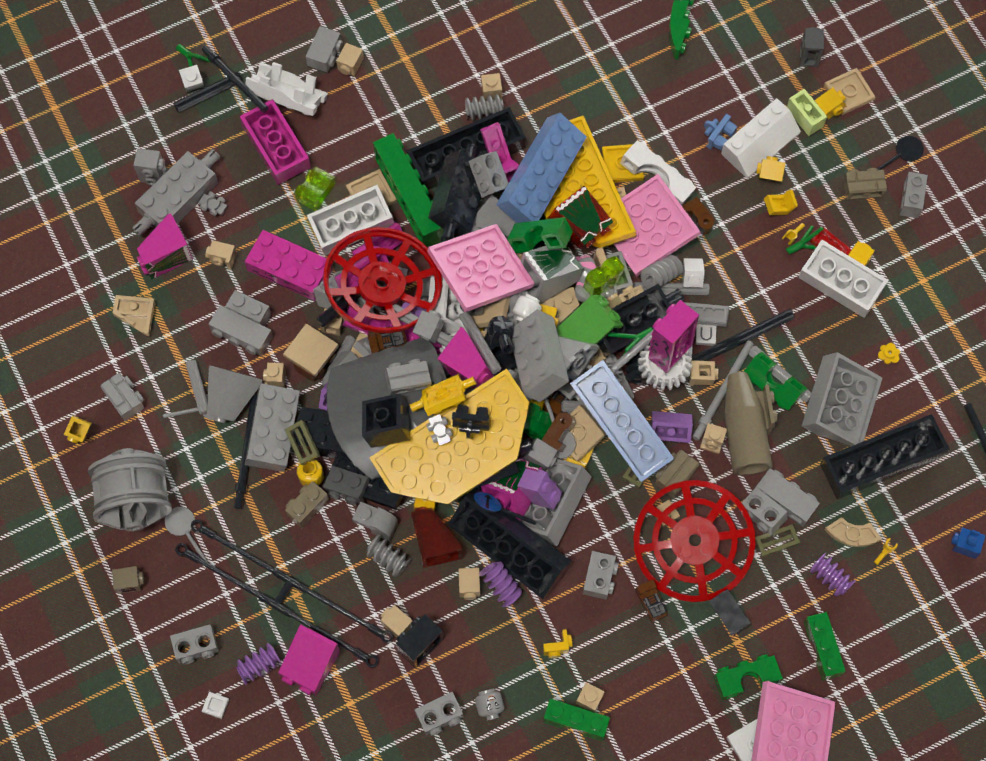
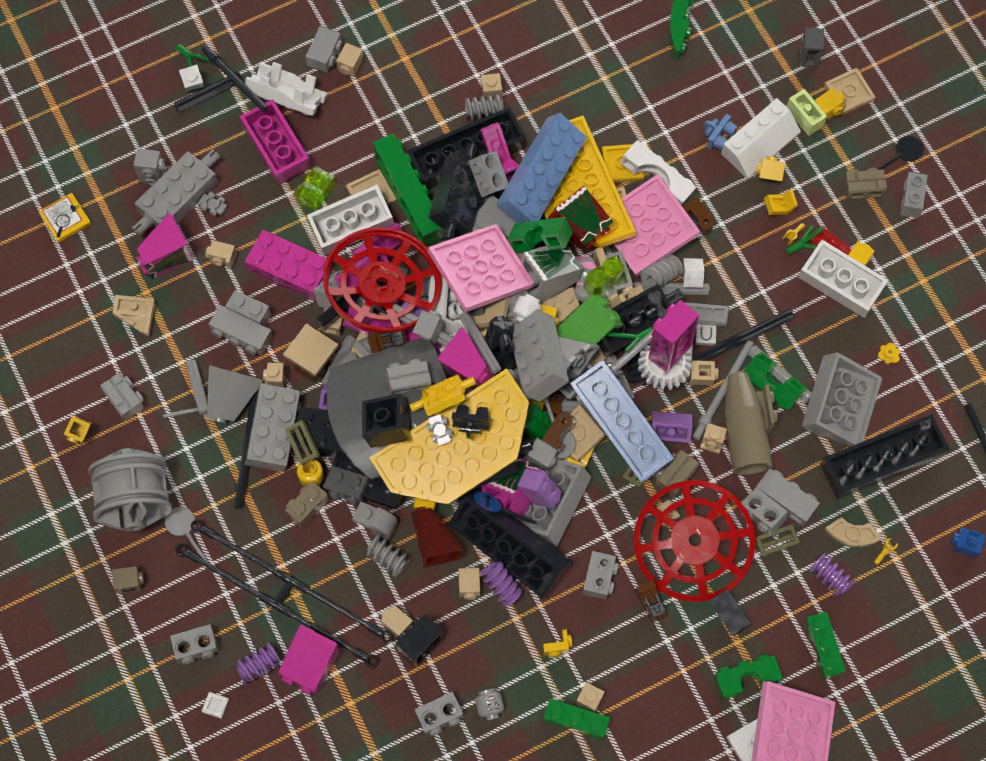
none -> tile [39,193,91,243]

